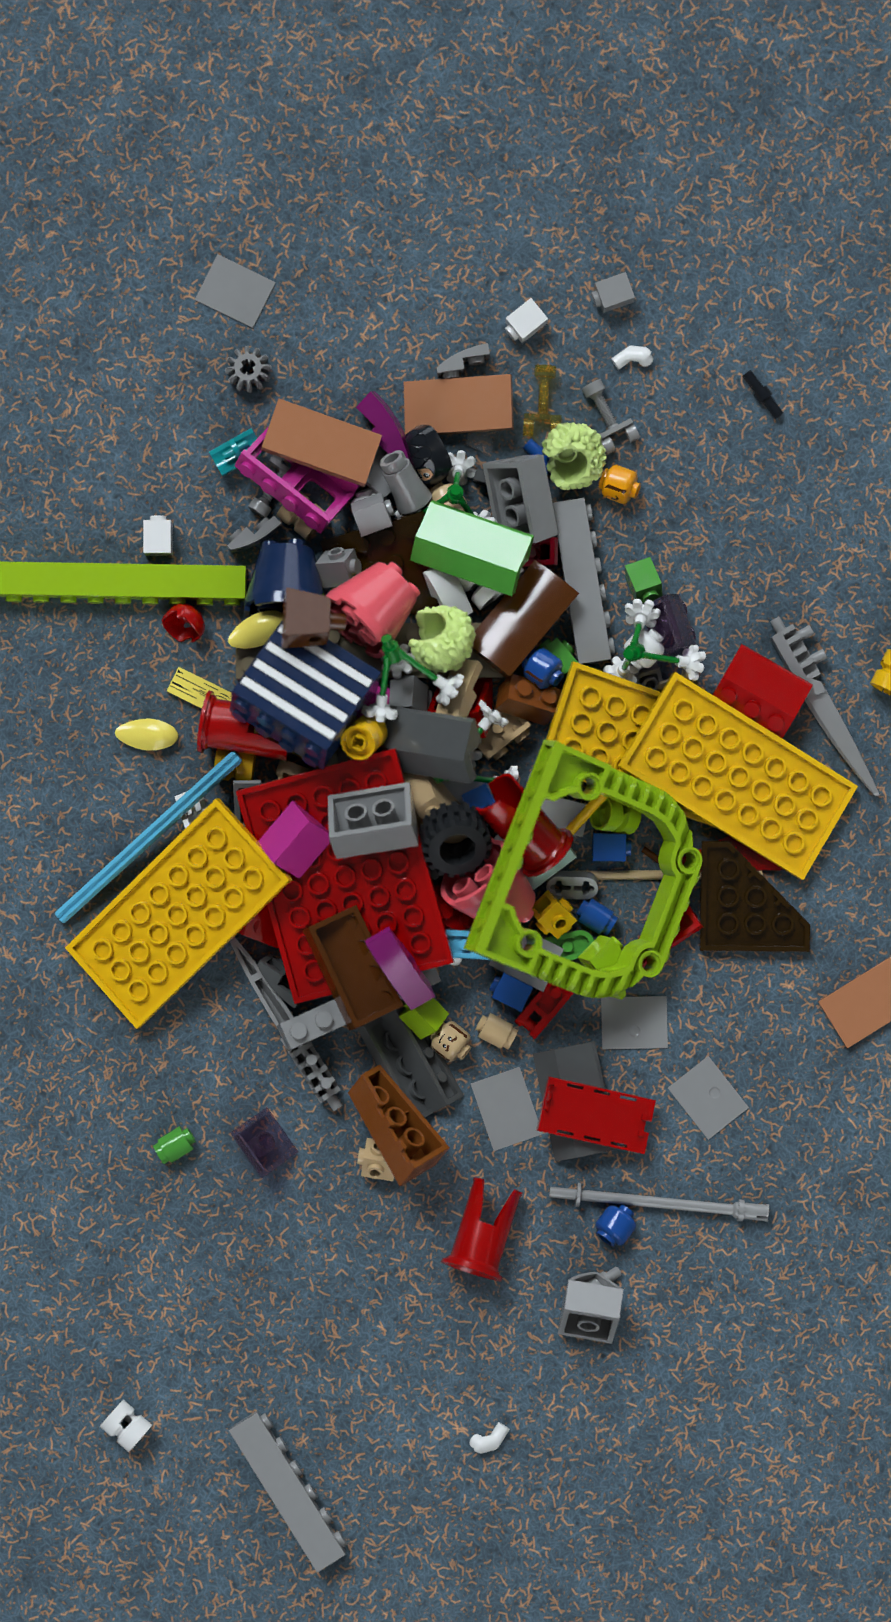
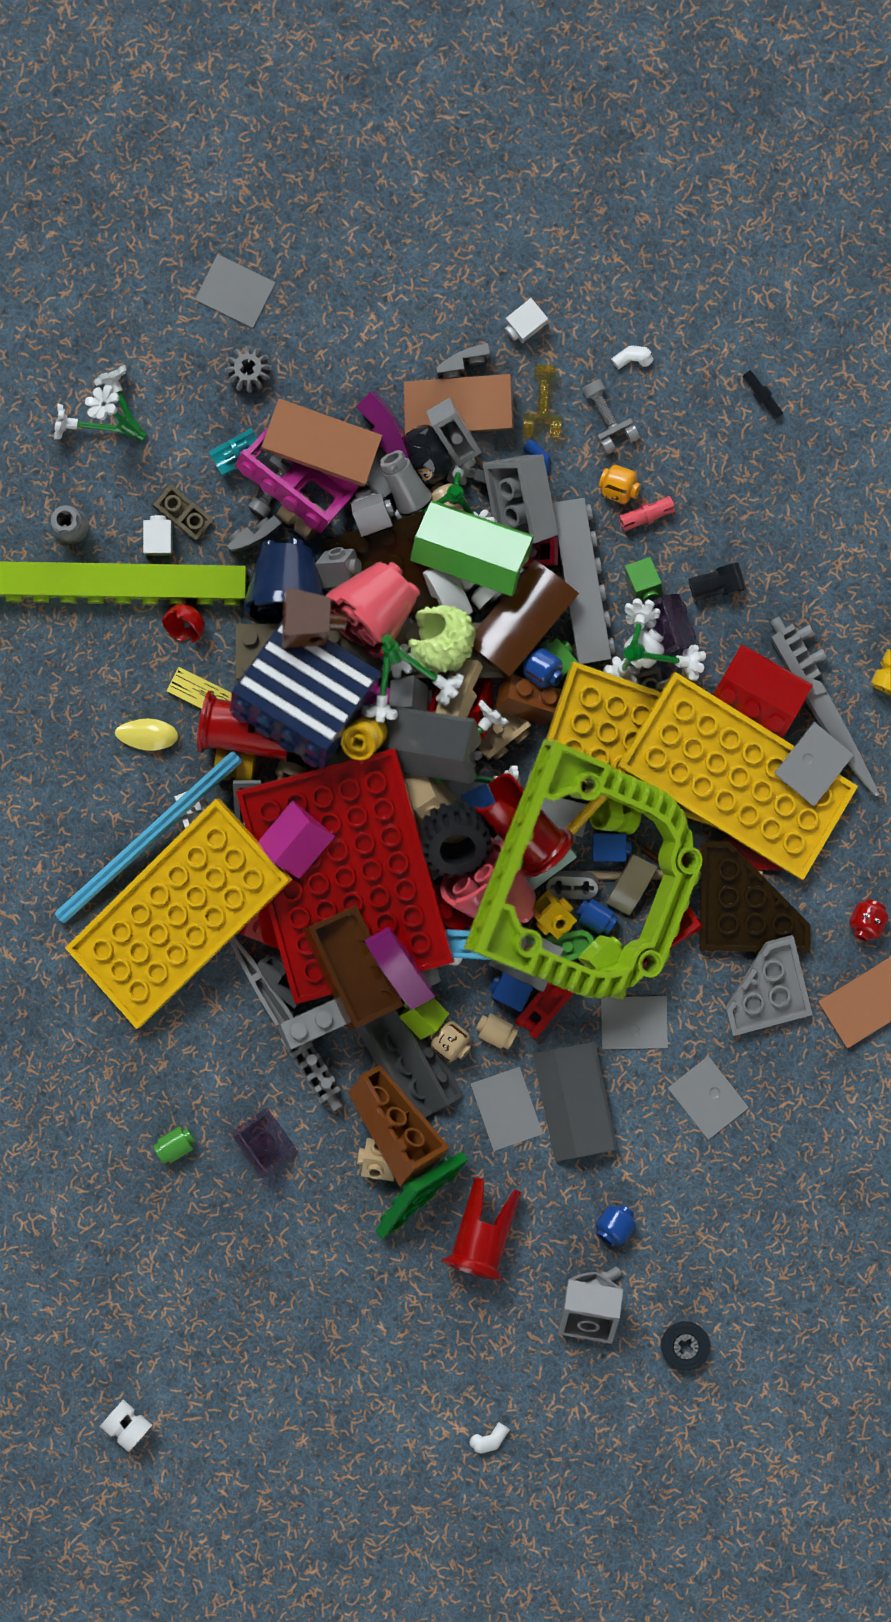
light yellow arm [228,610,283,649] -> none
light grey brick [229,1410,348,1573] -> none
light grey slope [328,782,418,859] -> none
red piece [536,1076,656,1154] -> none
yellowish green hair [542,422,607,490] -> none
light grey bar [549,1183,769,1222] -> none
light grey brick [591,272,635,313] -> none
none -> light grey plant [51,505,89,544]
none -> white plant [54,365,147,441]
none -> dark tan slope [152,484,213,540]
none -> green plate [375,1152,468,1239]
none -> light grey slope [426,397,482,467]
none -> dark tan slope [605,854,657,916]
none -> coral pin [619,496,676,532]
none -> black bush [661,1321,710,1371]
none -> black piece [688,563,746,602]
none -> light grey plate [725,935,813,1036]
none -> light grey piece [774,722,854,806]
none -> red head [849,899,889,942]

